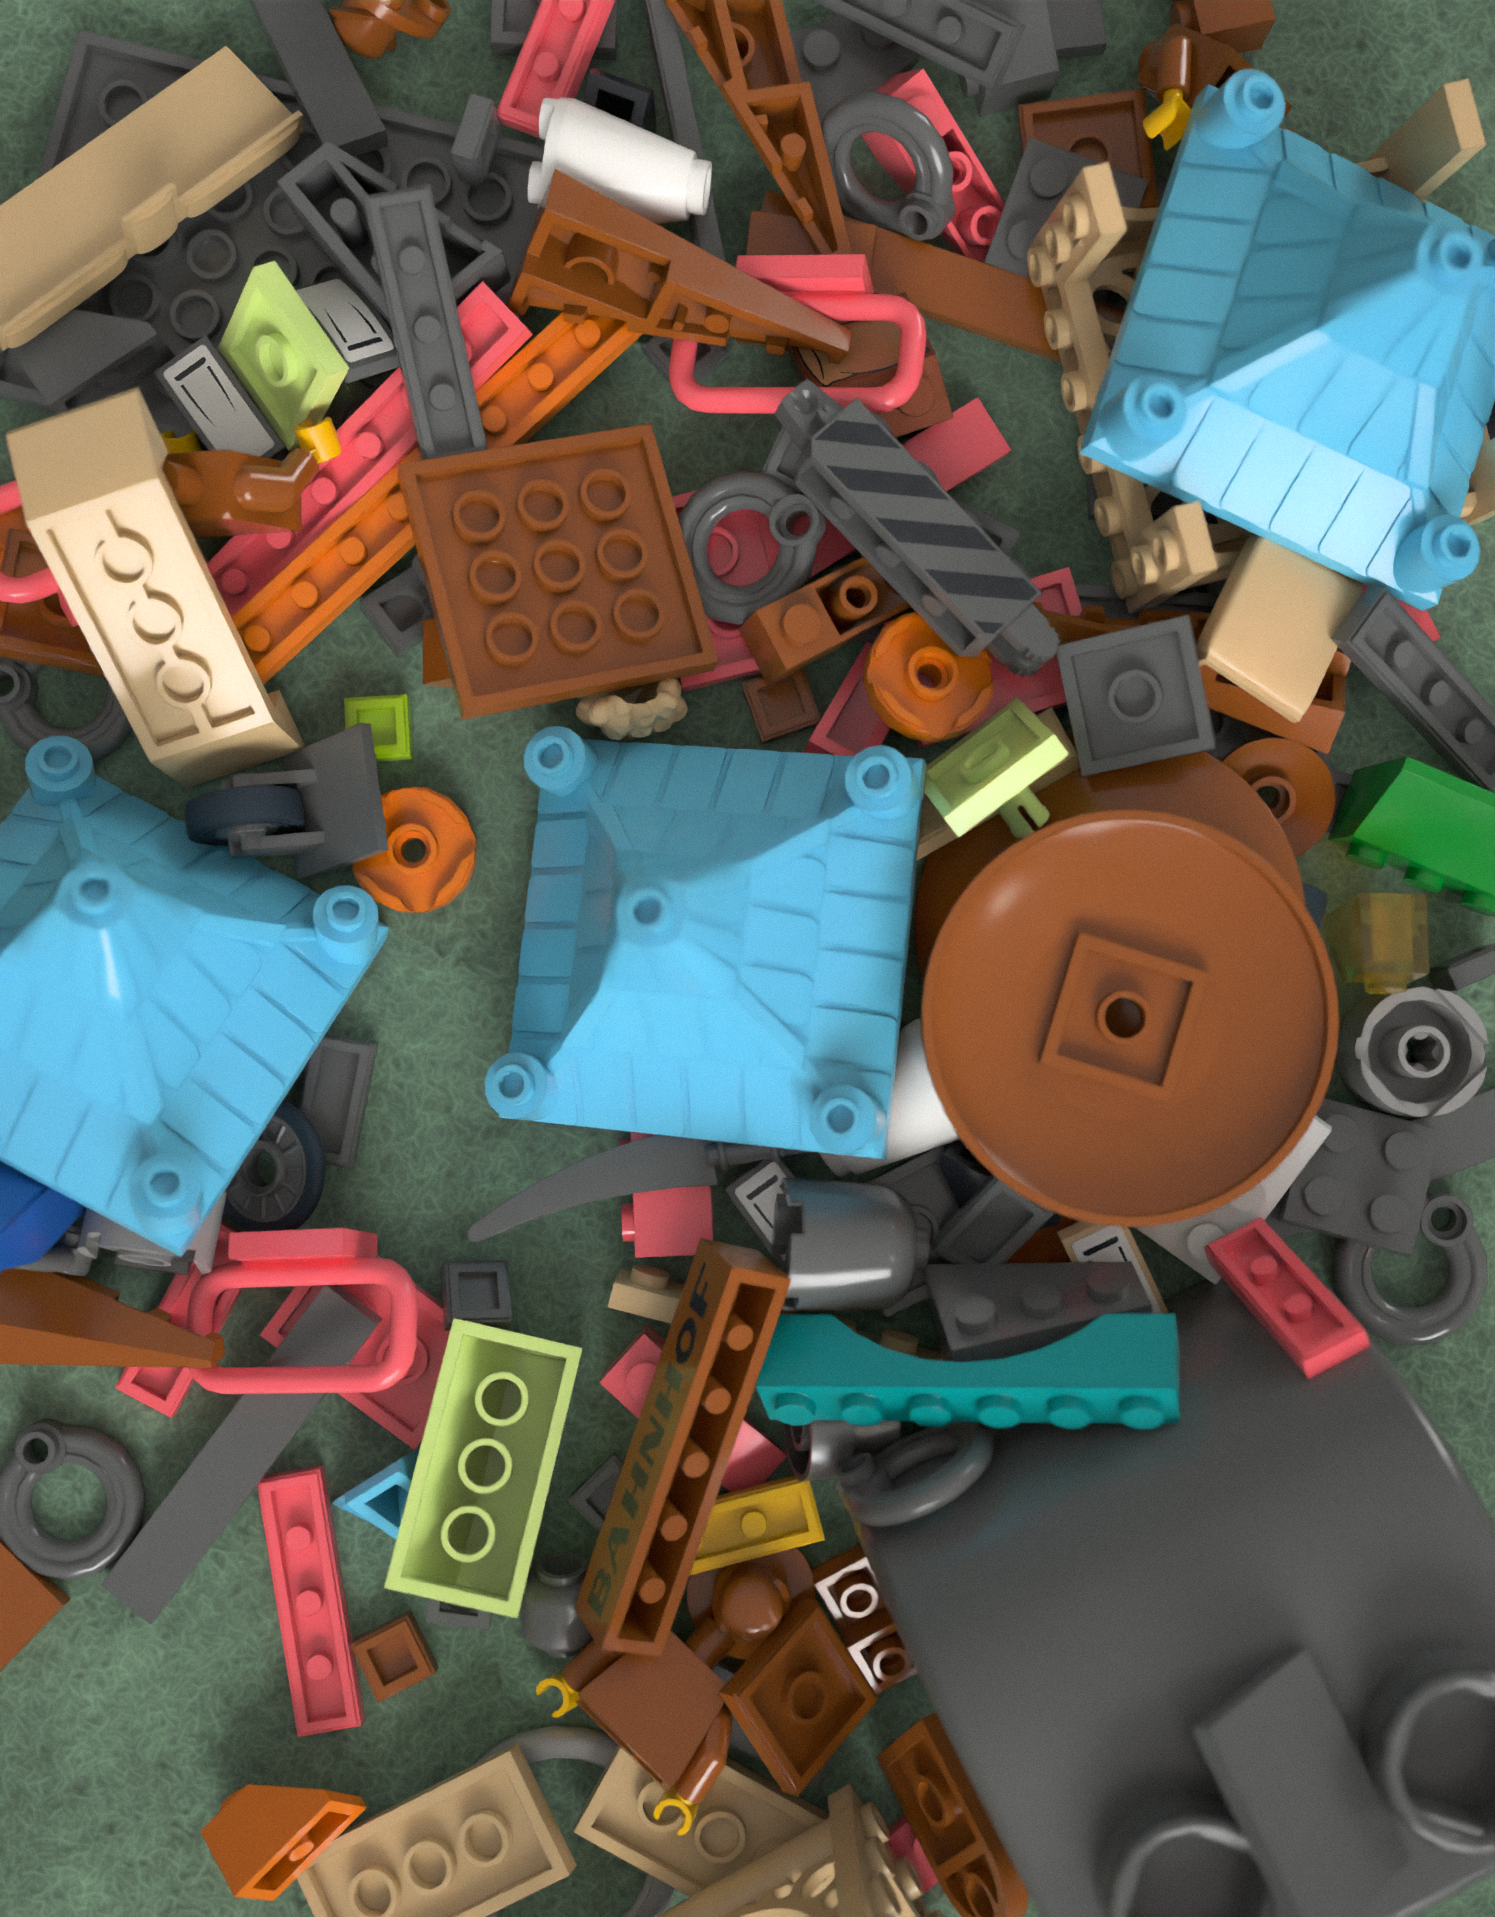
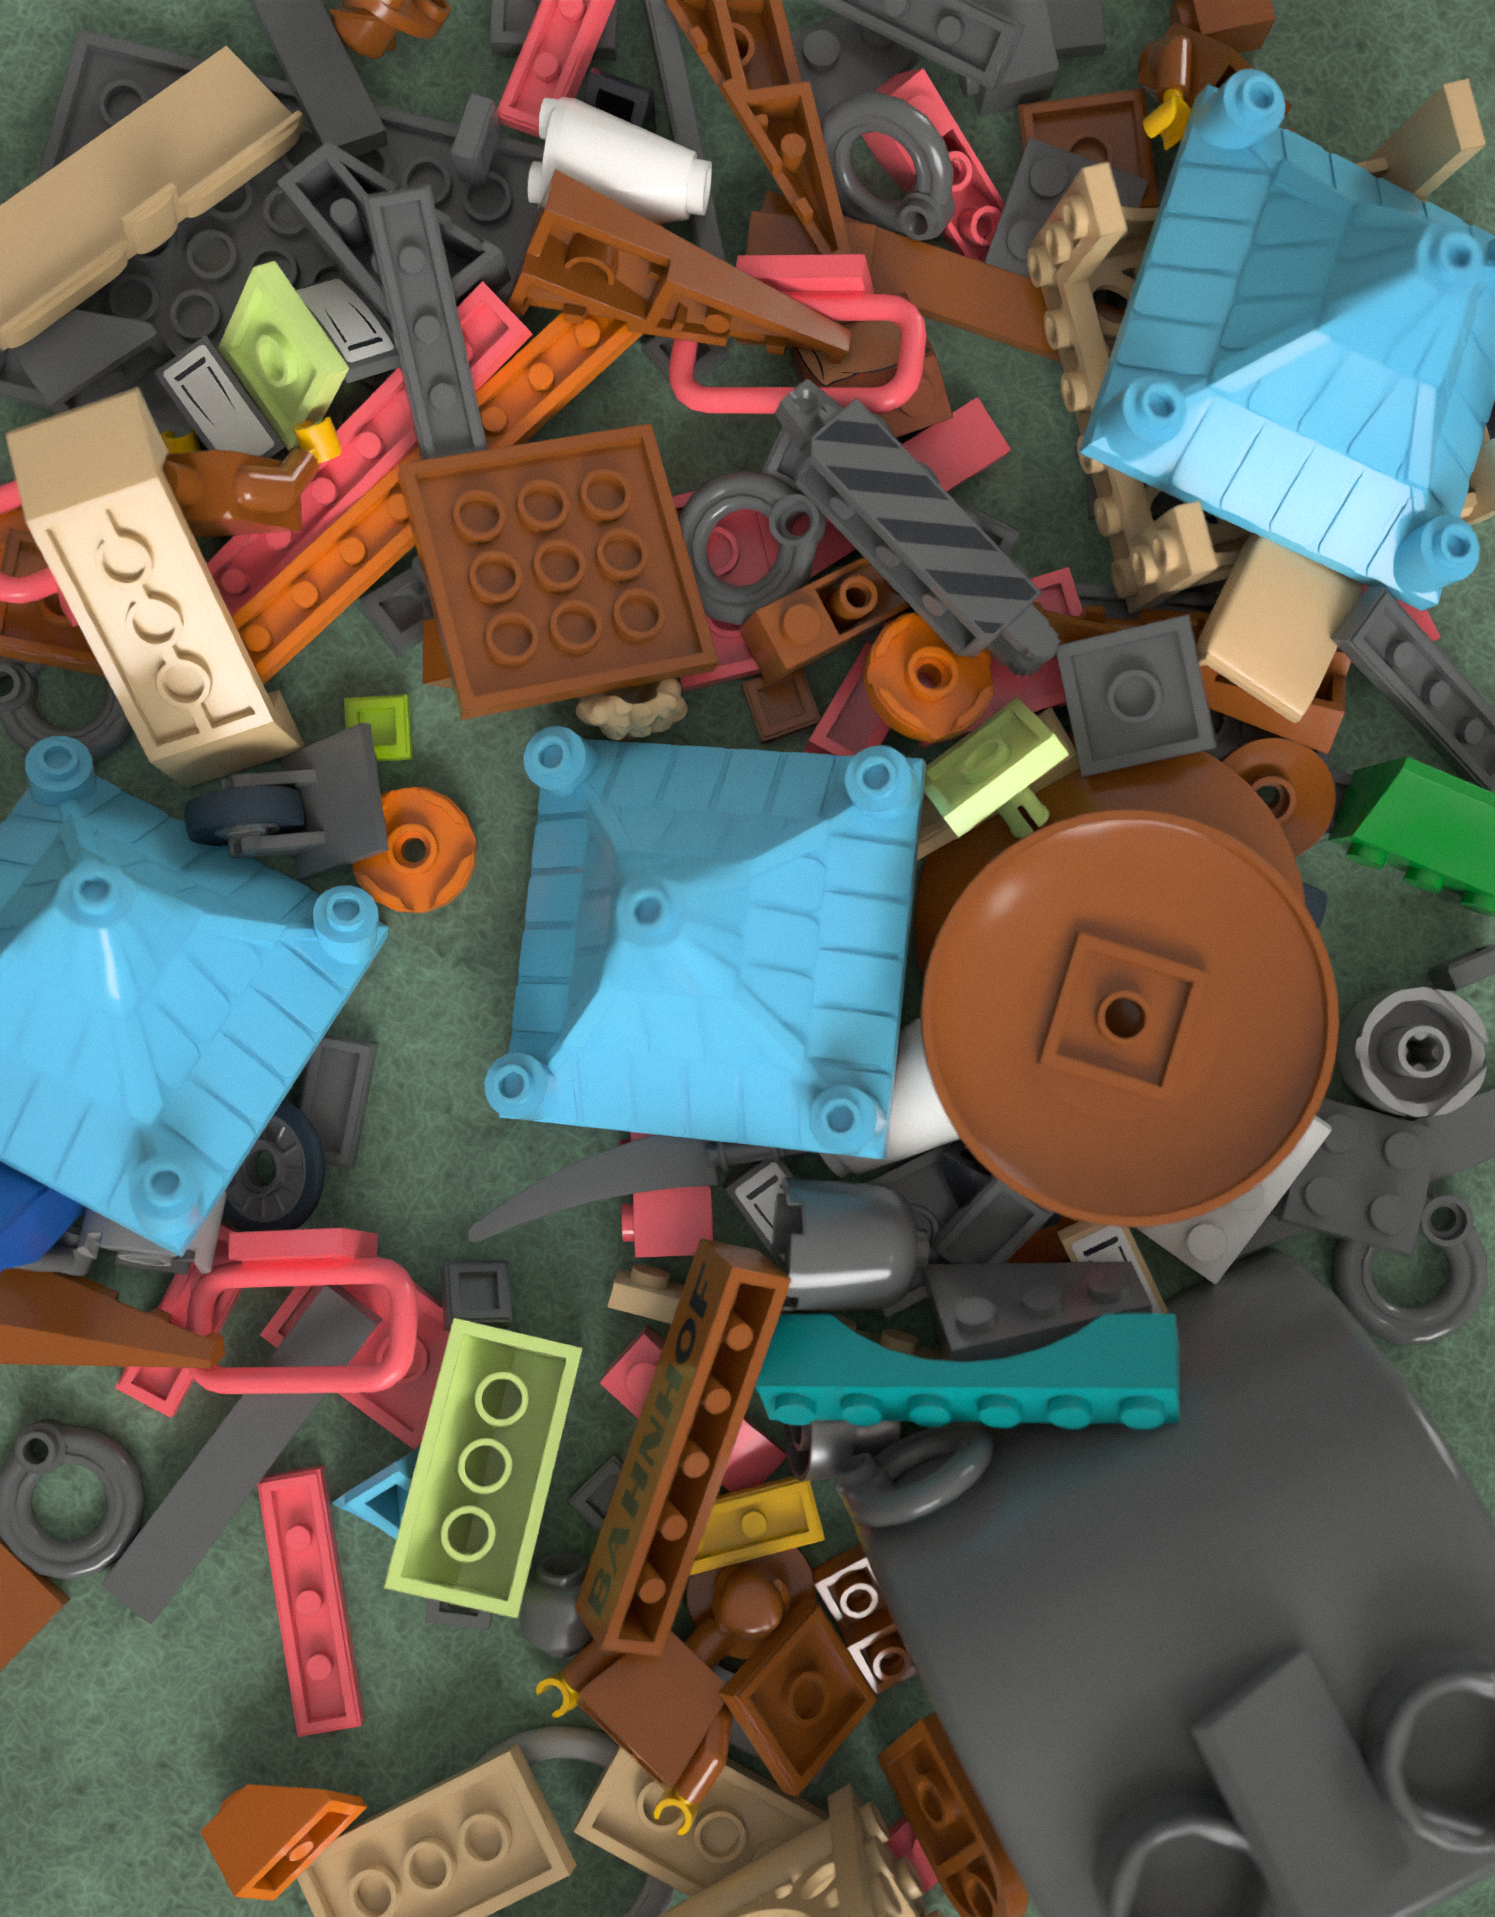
dark orange tile [350,1610,439,1703] -> none
coral tile [1204,1217,1370,1380] -> none
clear yellow slope [1323,893,1429,994] -> none

